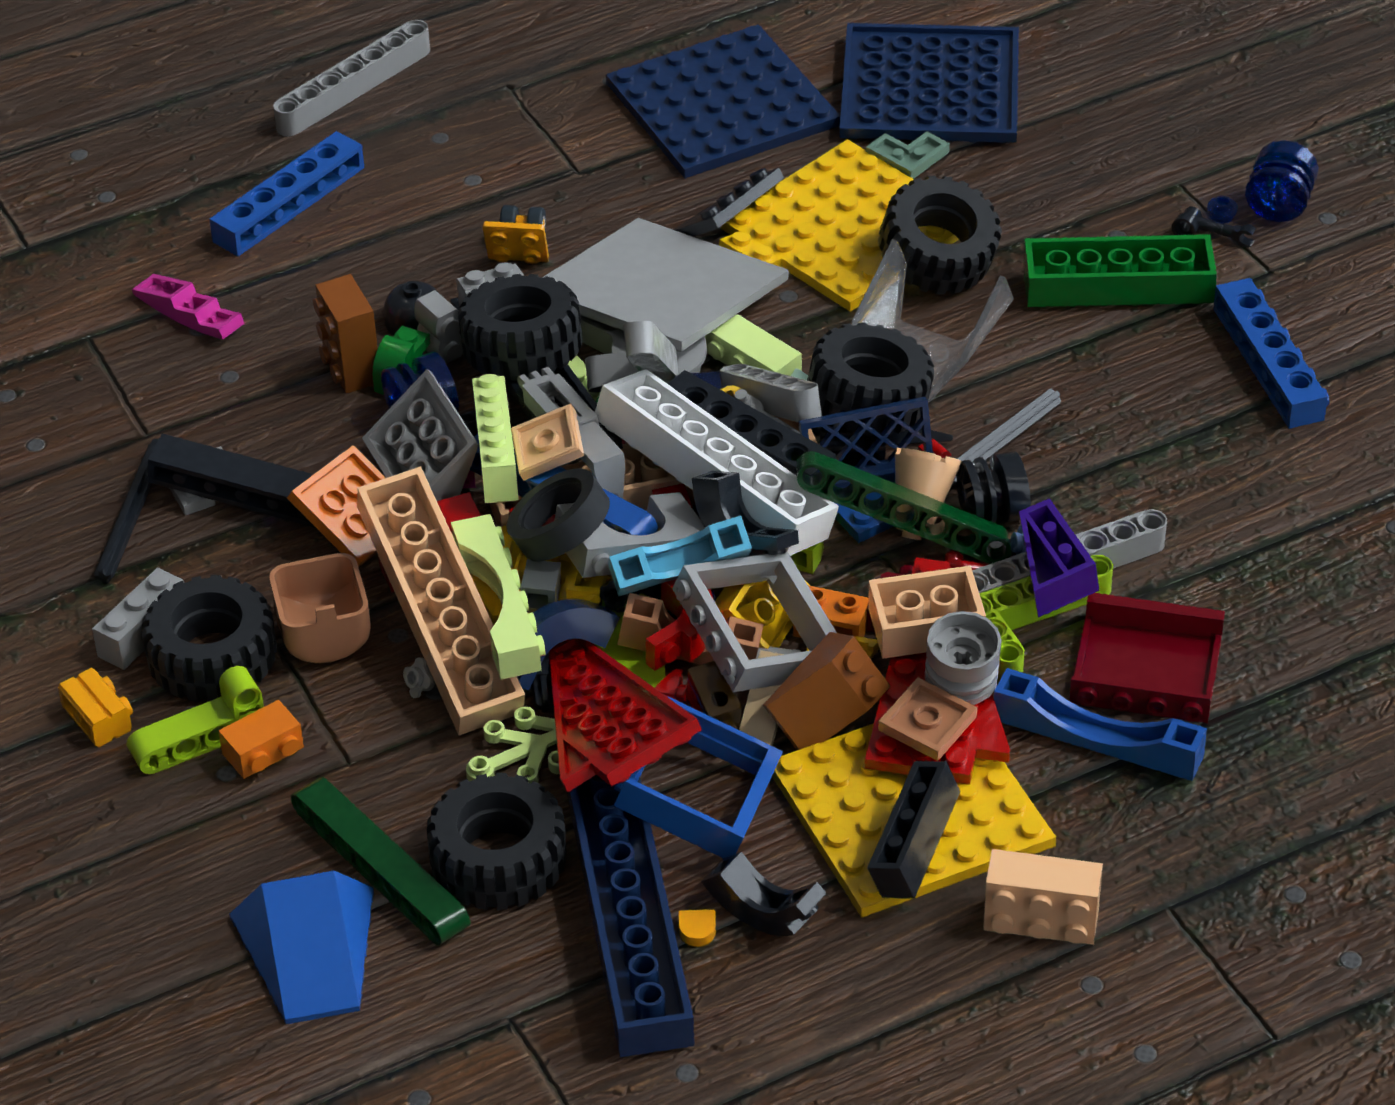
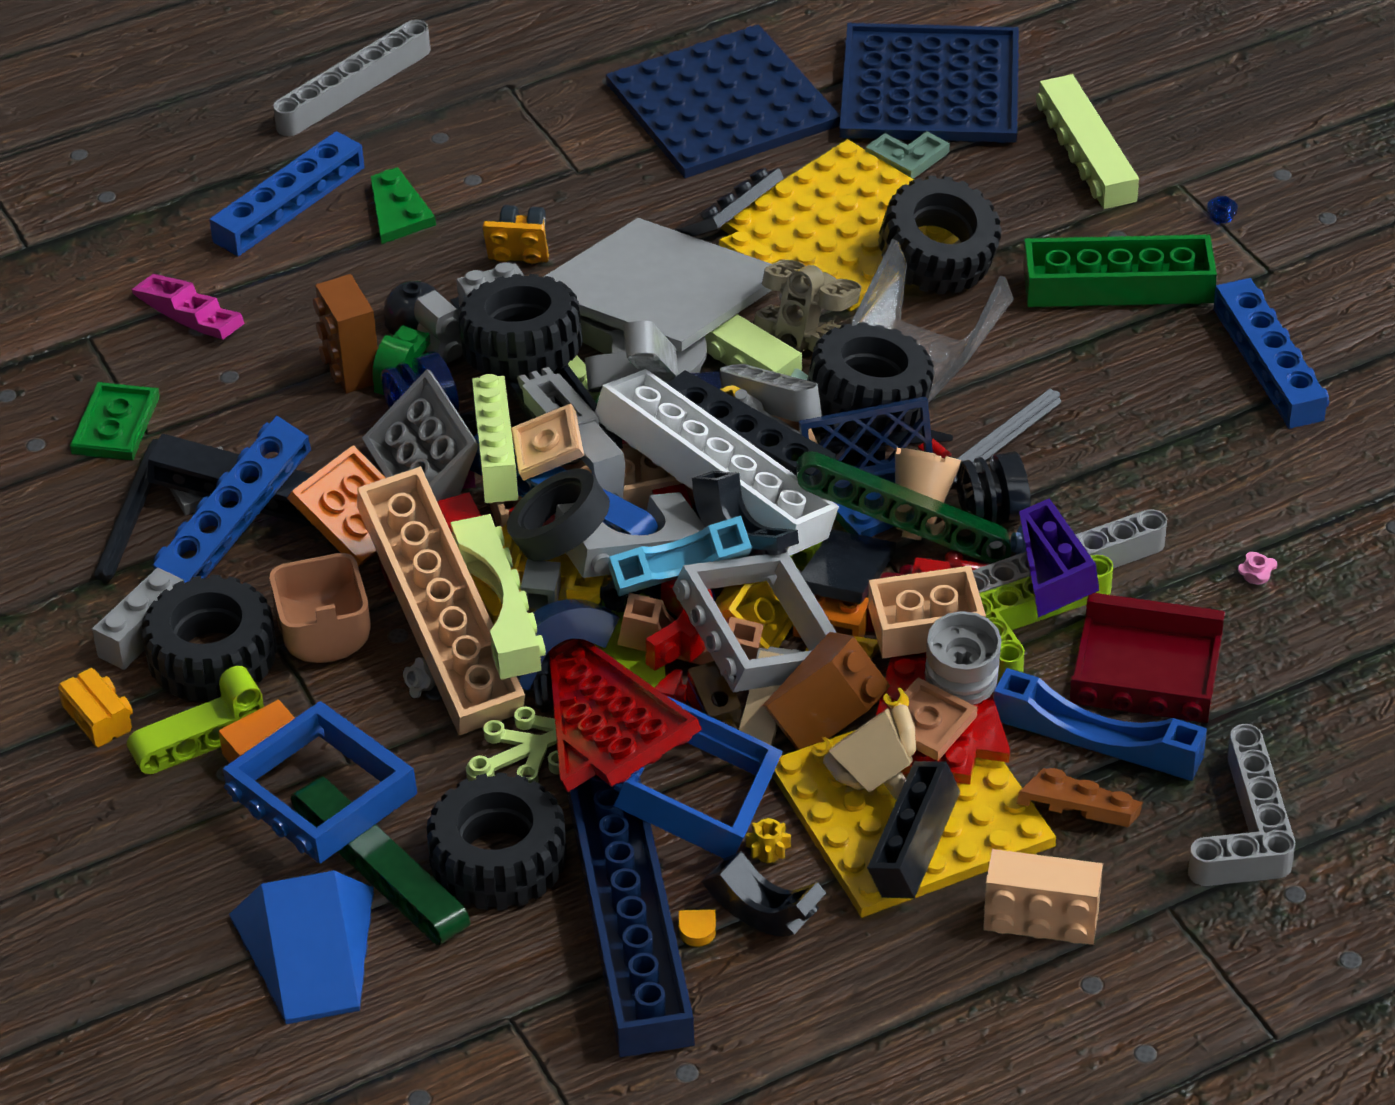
black brick [1171,206,1256,248] -> none
clear blue wheel [1245,140,1319,222] -> none
none -> green tile [70,382,160,460]
none -> blue brick [153,415,311,583]
none -> blue window [223,701,418,864]
none -> green wing [371,167,436,244]
none -> yellow gear [746,818,791,863]
none -> dark tan piece [753,260,862,352]
none -> black tile [801,529,896,604]
none -> tan torso [811,688,916,800]
none -> dark orange wing [1017,768,1143,827]
none -> yellowish green brick [1036,74,1139,209]
none -> light grey beam [1188,724,1295,886]
none -> bright pink plate [1238,552,1277,585]

